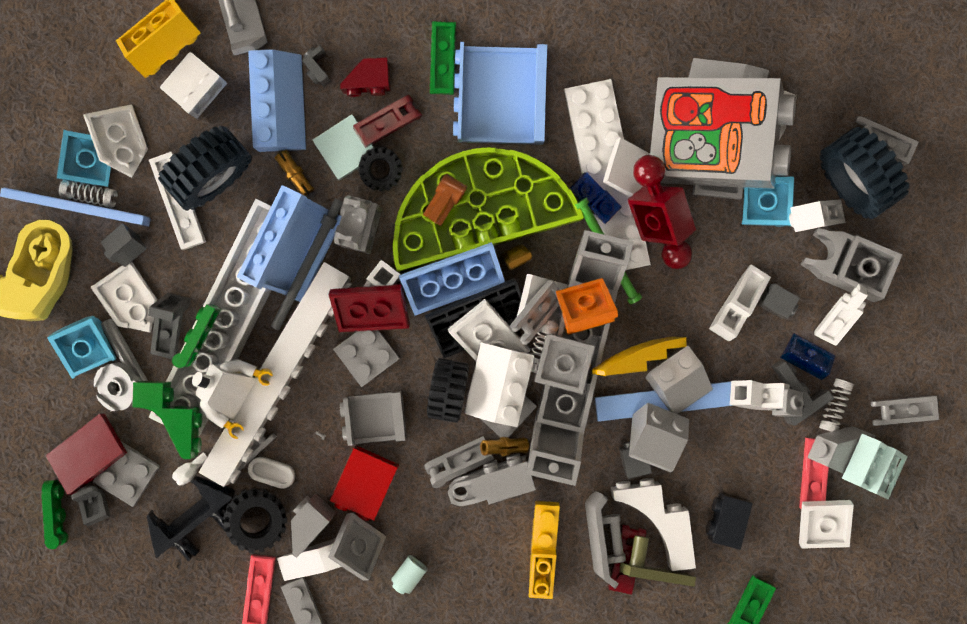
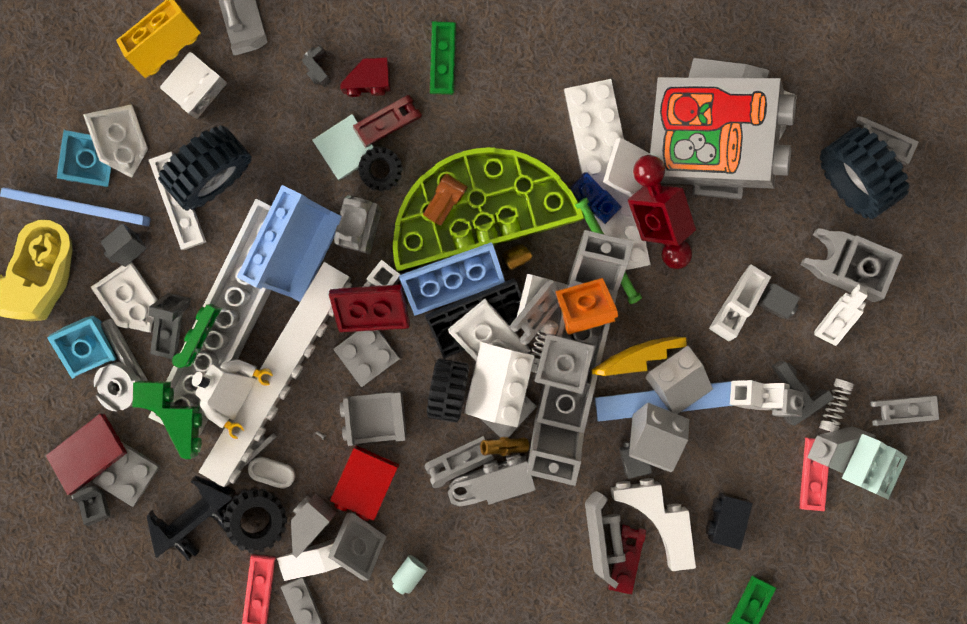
green plate [41,480,68,549] -> none
white piece [59,180,118,208] -> none
white rock [172,452,207,485] -> none
light blue slope [248,50,306,152] -> none
dark grey bar [271,198,343,330] -> none
pearl gold pin [275,150,314,196] -> none
light blue panel [453,42,547,145] -> none
yellow slope [529,501,560,599] -> none
olive piece [619,535,696,587] -> none
medium azure slope [742,177,794,227] -> none
clear blue slope [780,333,835,380] -> none
white slope [789,200,846,232] -> none
white plate [799,500,854,548] -> none

